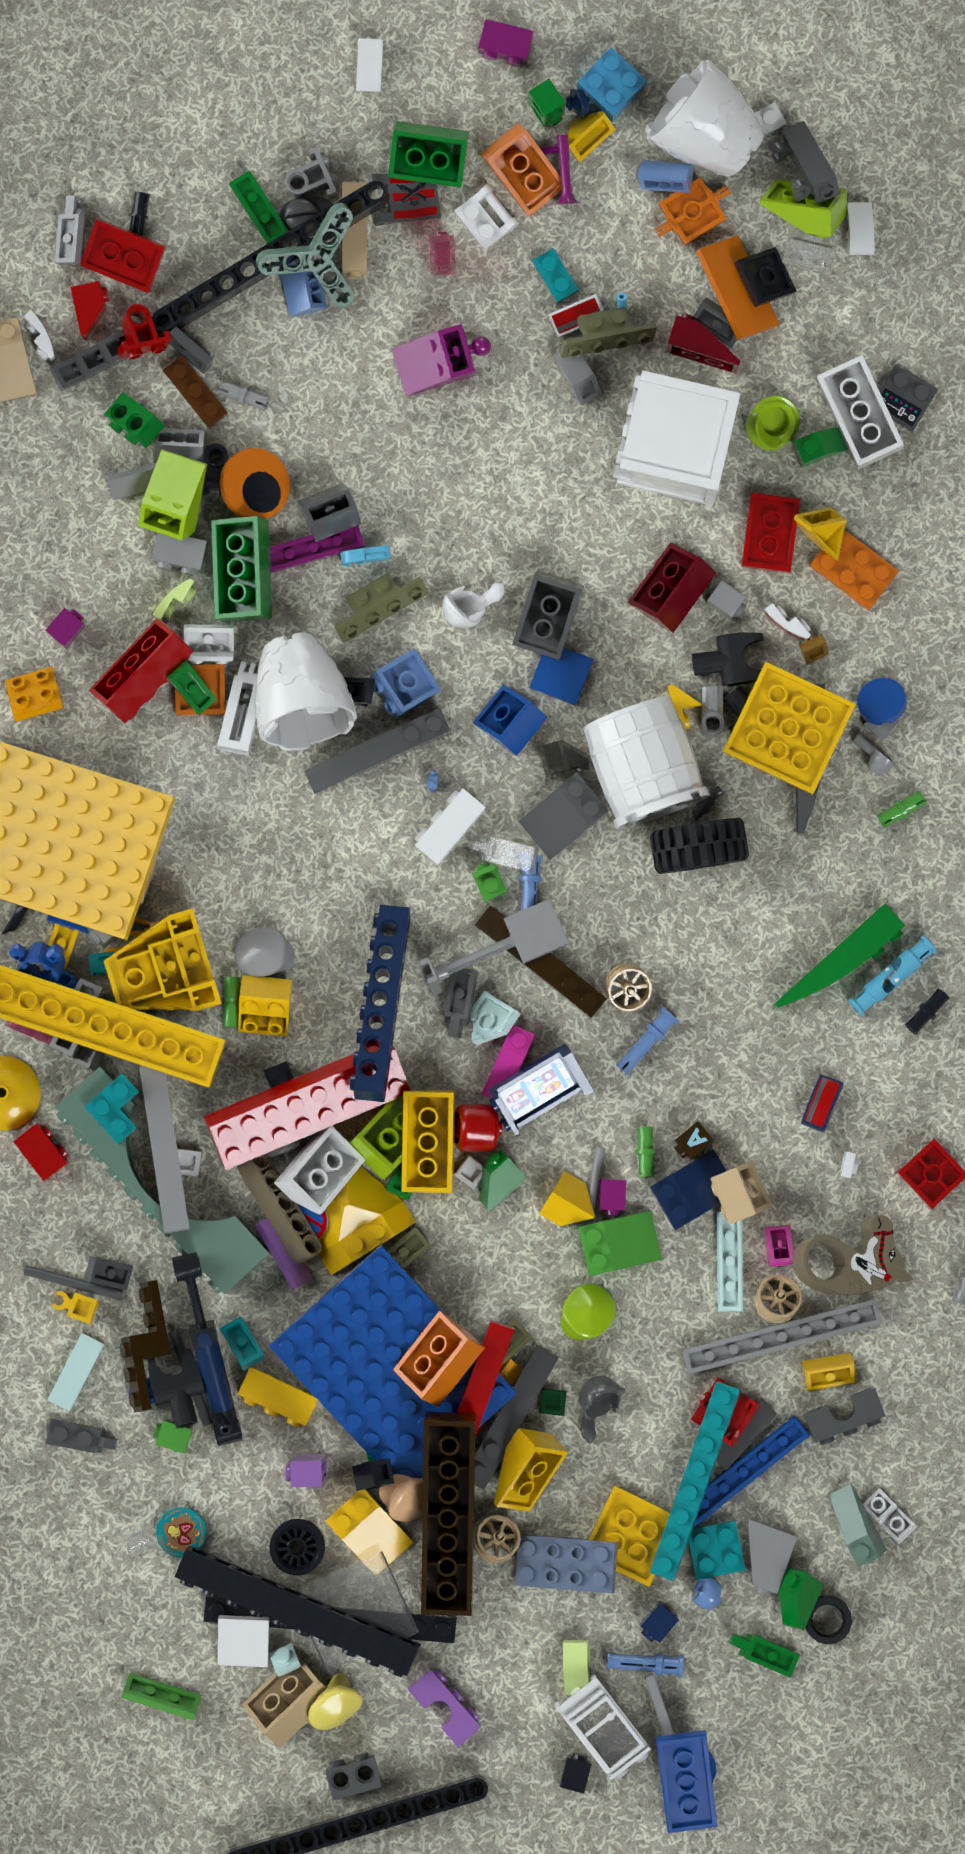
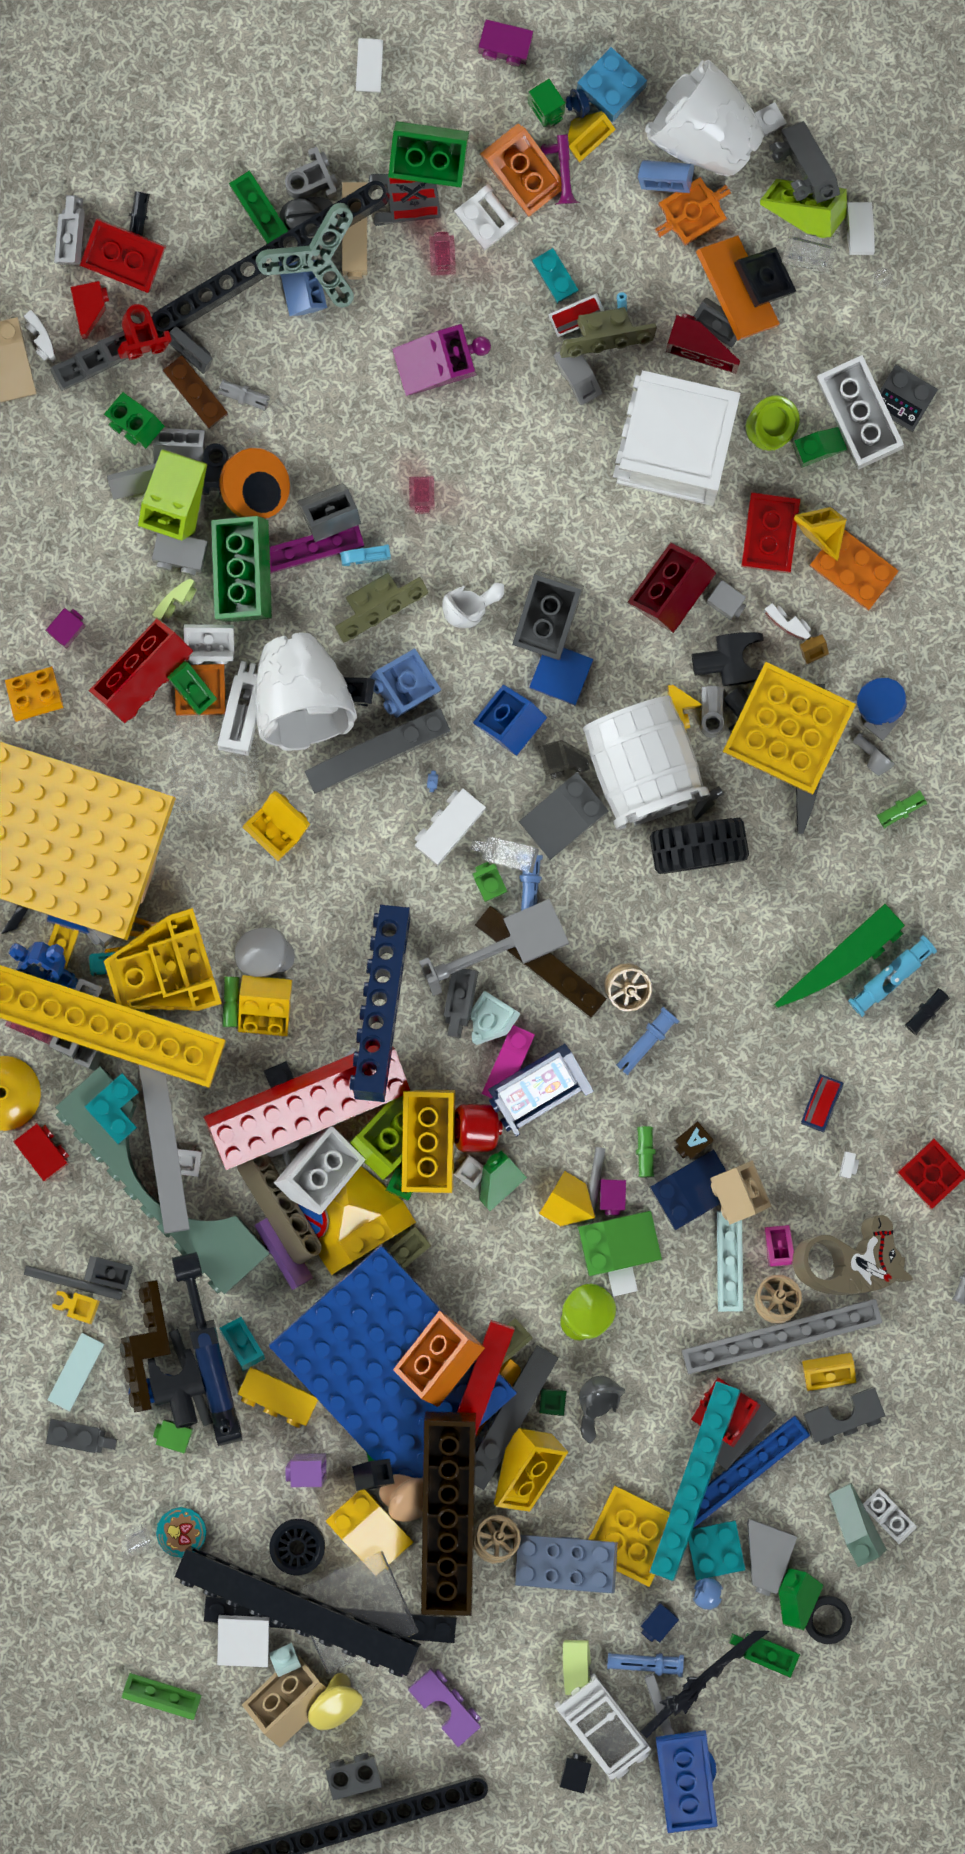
none -> yellow bracket [242,791,310,861]
none -> clear pink brick [409,476,435,514]
none -> white tile [608,1267,638,1297]
none -> black sword [640,1631,770,1739]

